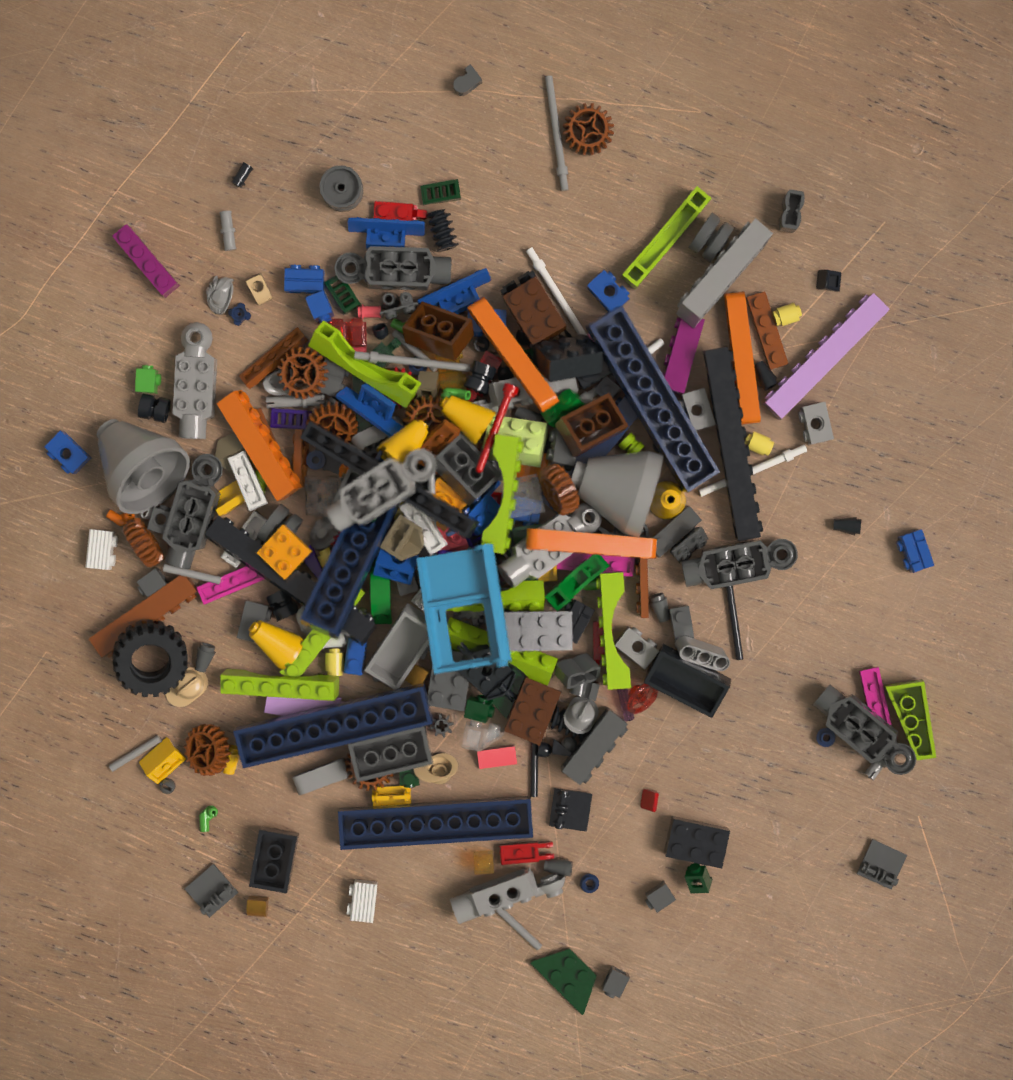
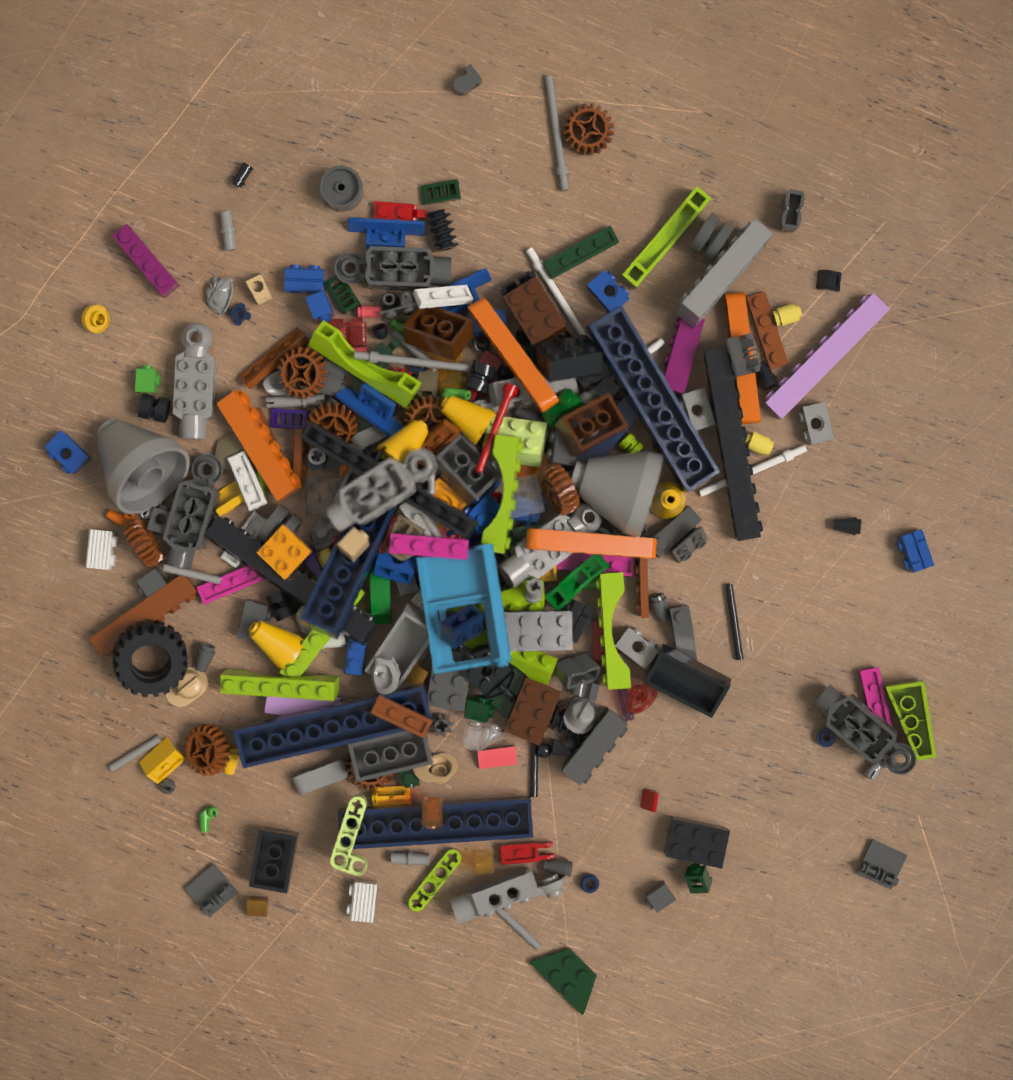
light yellow brick [325,648,345,676] -> none
black hinge [549,788,592,832] -> none
dark grey brick [602,965,630,998] -> none
light grey beam [675,636,730,671] -> none
dark grey brick [681,539,798,590] -> none
none -> yellow plate [81,304,110,333]
none -> light grey bush [308,448,326,465]
none -> yellowish green beam [330,794,368,876]
none -> tan brick [338,528,369,562]
none -> light grey hat [371,657,401,695]
none -> dark orange plate [371,694,433,738]
none -> clear red hinge [378,515,398,554]
none -> dark pink plate [389,533,469,560]
none -> light grey pin [391,851,430,866]
none -> lime beam [408,848,461,912]
none -> white tile [413,285,473,309]
none -> clear orange brick [422,797,443,829]
none -> dark blue brick [441,604,483,649]
none -> light grey bush [525,579,544,603]
none -> dark green plate [543,226,619,279]
none -> dark grey hinge [726,333,761,377]

